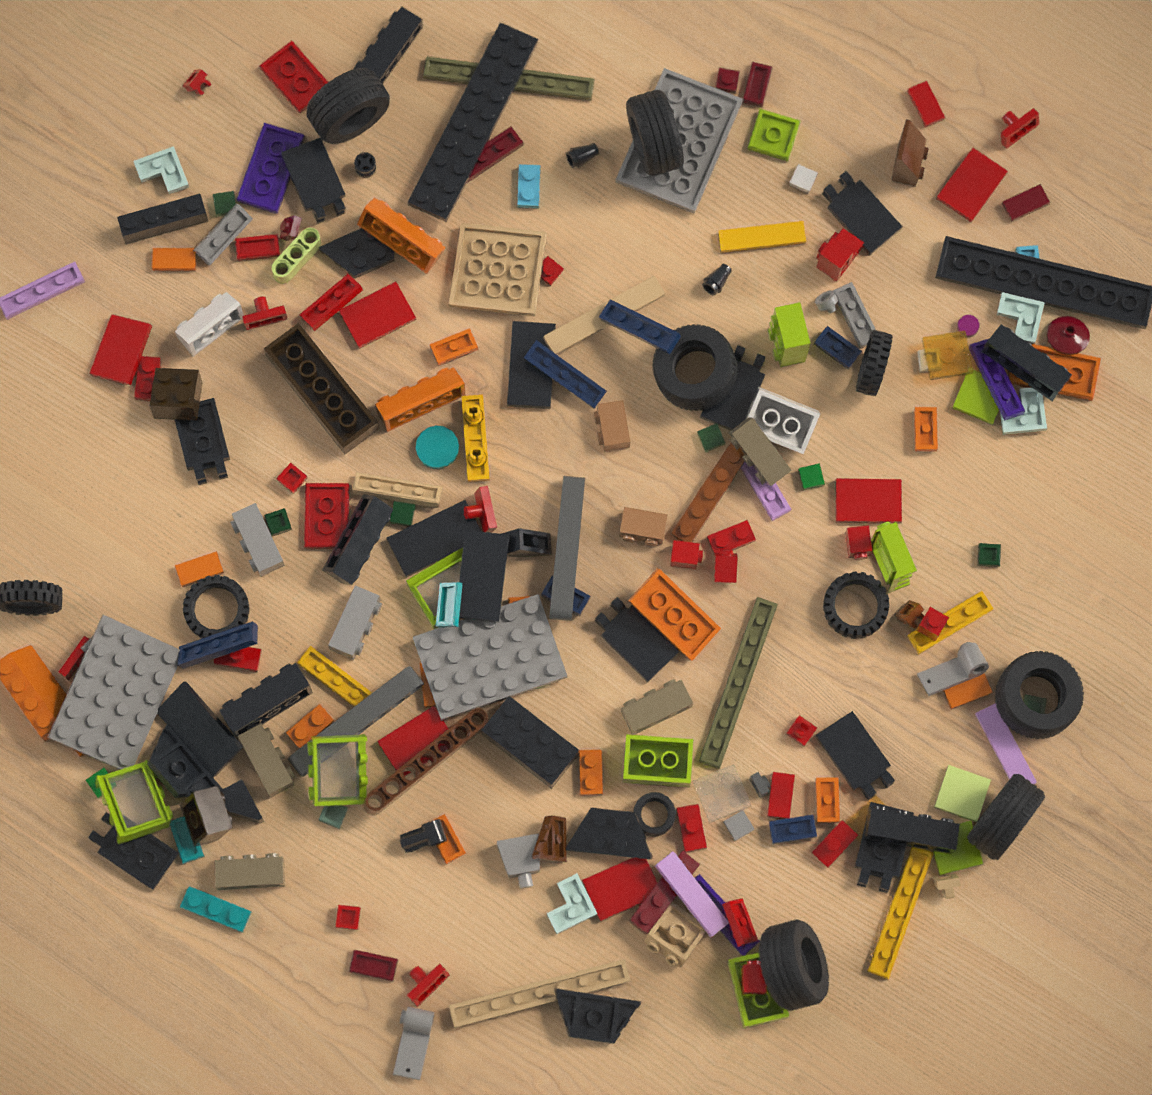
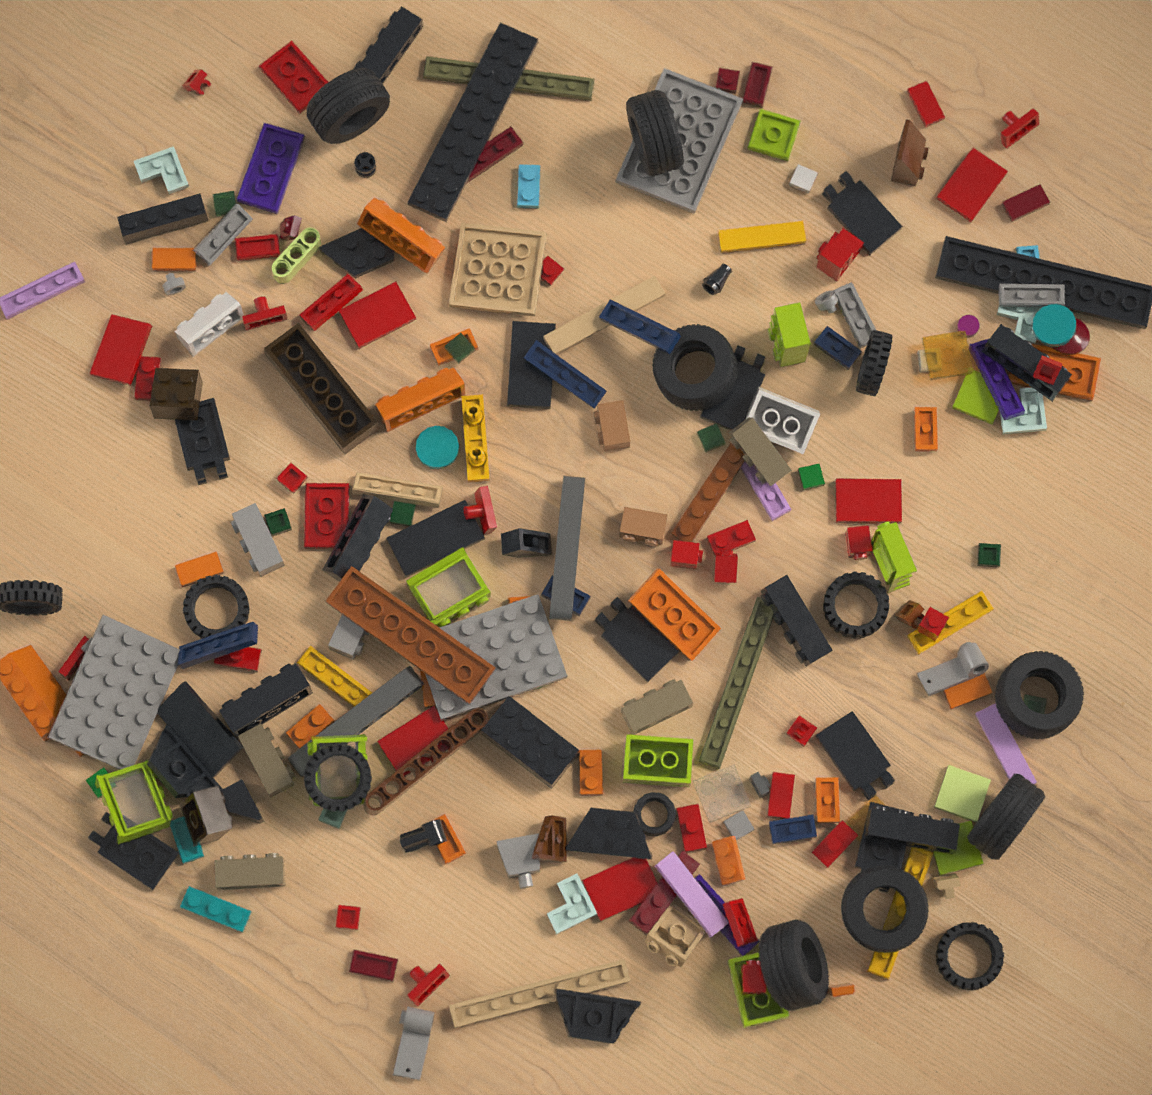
black tile [281,138,346,224] -> none
tile [436,582,462,628] -> none
black tile [459,530,510,622] -> none
black cone [566,143,599,168] -> none
none -> light grey tile [163,273,186,295]
none -> black tyre [304,743,372,812]
none -> dark orange plate [325,566,496,705]
none -> clear green tile [444,333,475,364]
none -> orange plate [712,836,746,885]
none -> black brick [761,575,833,667]
none -> orange tile [828,983,855,997]
none -> black tyre [841,865,929,953]
none -> black tyre [936,922,1004,990]
none -> light grey tile [999,284,1065,307]
none -> teal tile [1033,304,1076,347]
none -> red tile [1033,355,1062,385]

